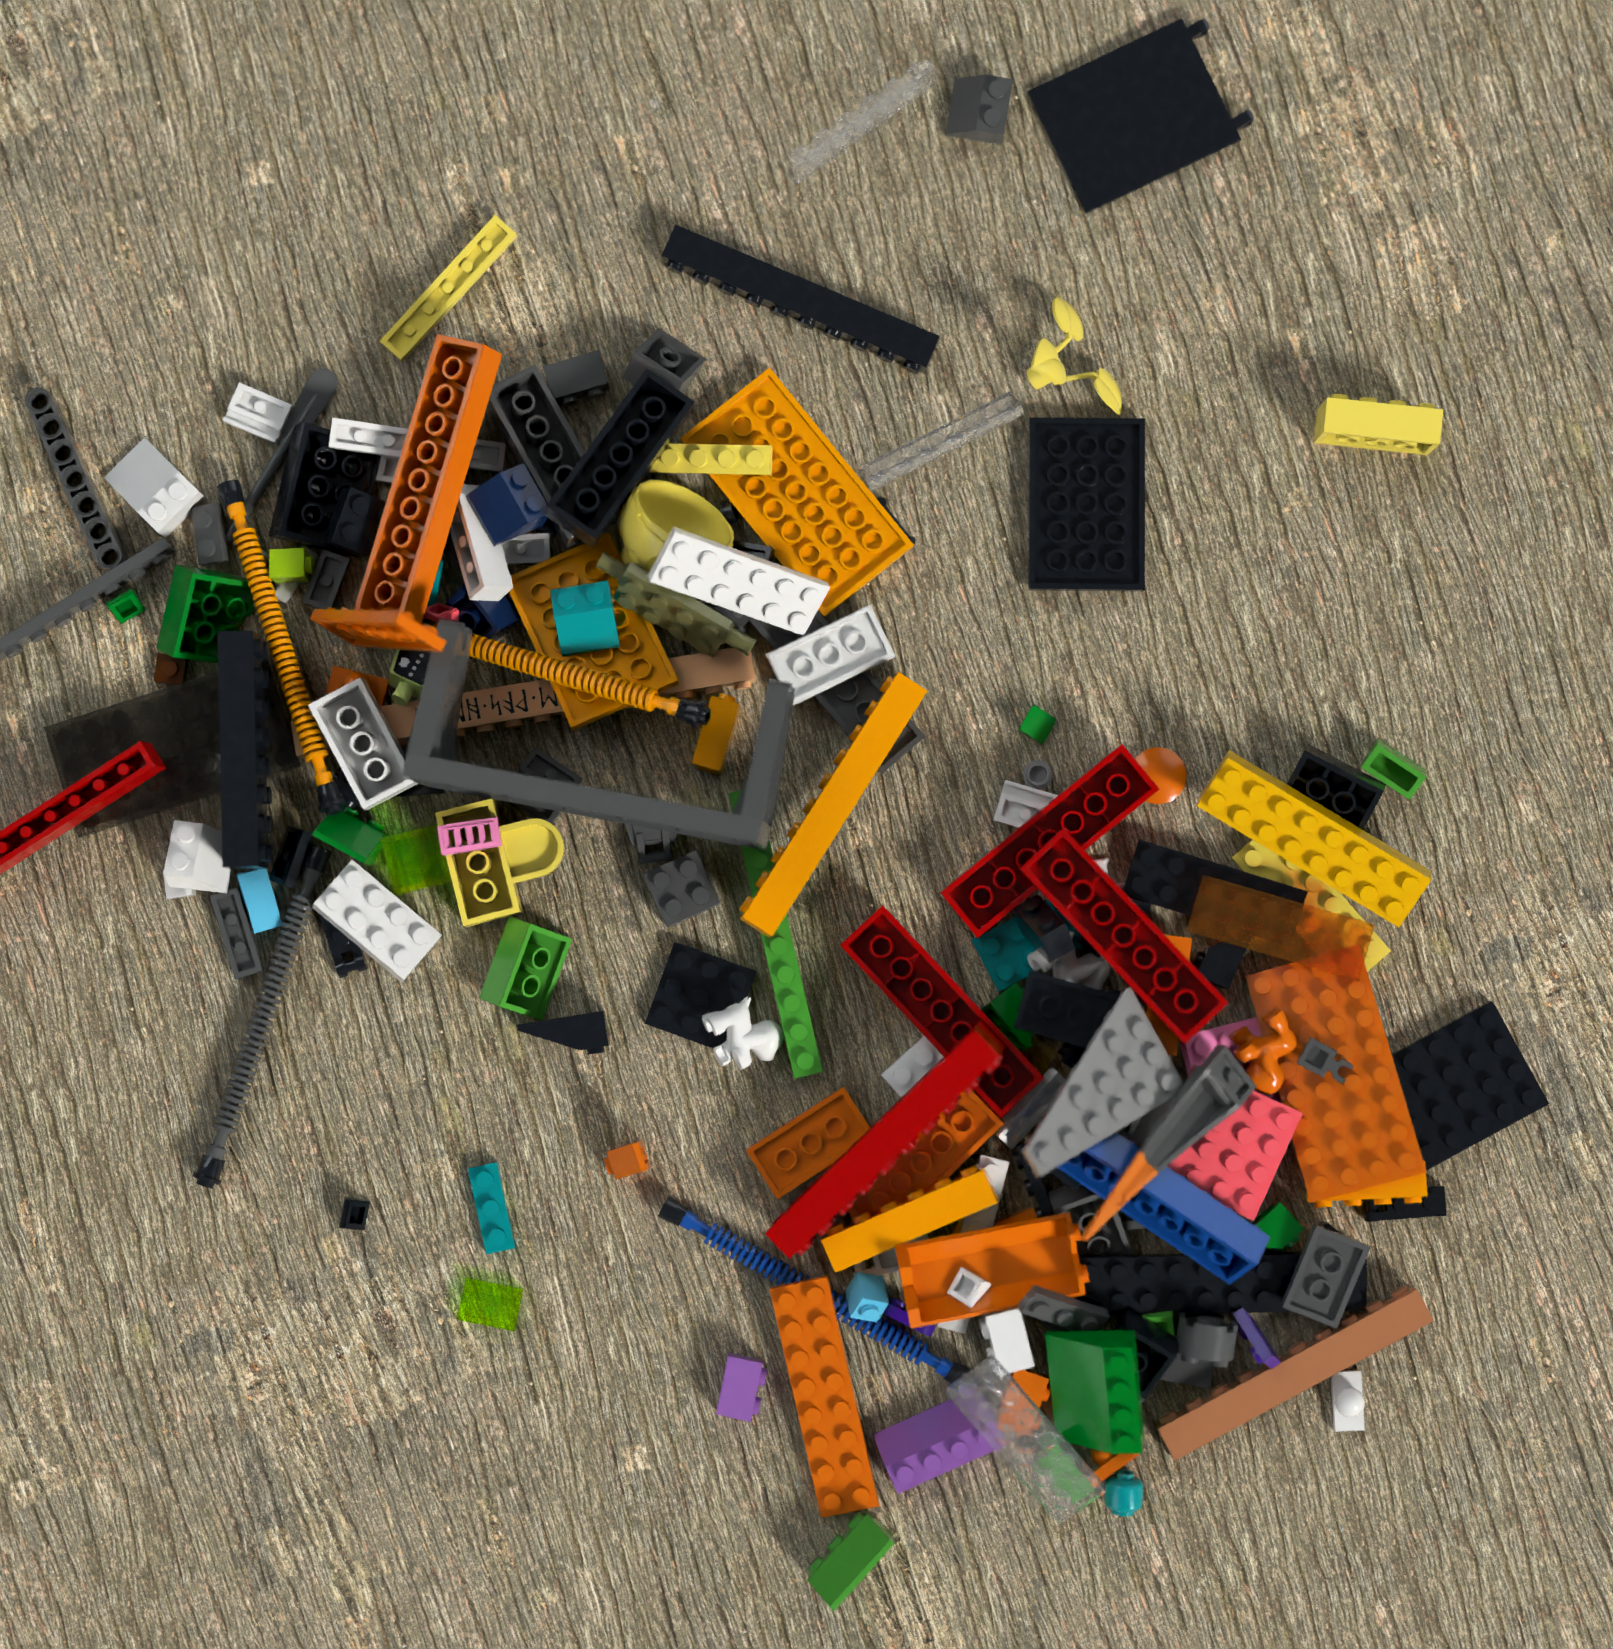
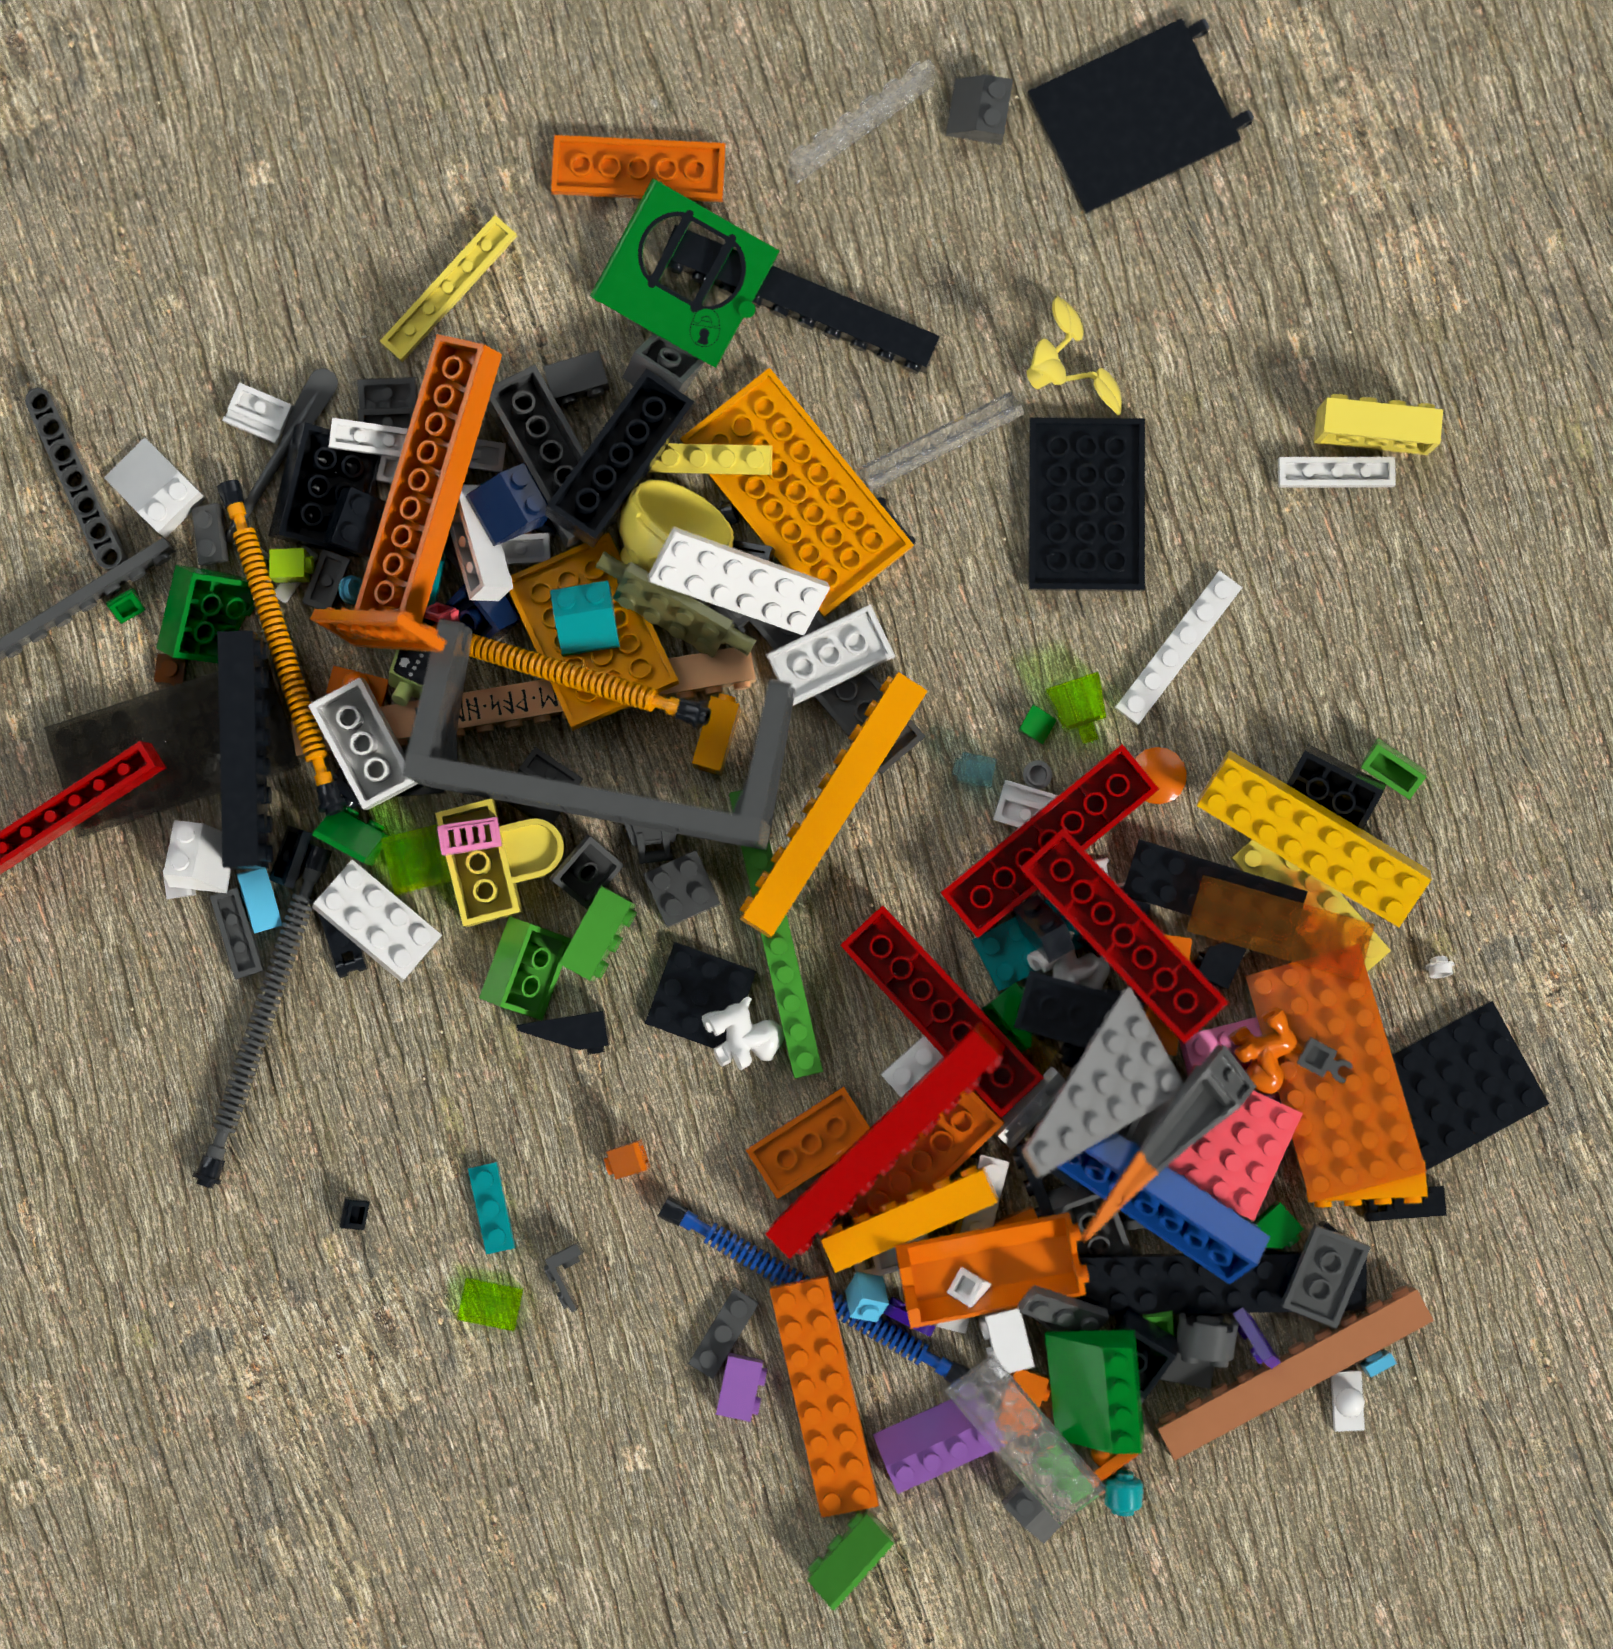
none -> medium azure plate [338,575,363,605]
none -> dark grey slope [357,377,417,429]
none -> dark grey bracket [544,1242,584,1313]
none -> dark grey slope [550,834,624,909]
none -> orange plate [551,135,726,202]
none -> bright green brick [559,886,637,981]
none -> green door [590,178,780,368]
none -> dark grey plate [688,1287,759,1379]
none -> clear light blue brick [952,752,997,789]
none -> dark grey slope [1001,1480,1064,1544]
none -> clear neon green torso [1044,672,1106,745]
none -> white plate [1114,570,1242,725]
none -> white plate [1278,457,1395,488]
none -> medium azure plate [1360,1350,1397,1378]
none -> white plate [1425,956,1455,978]

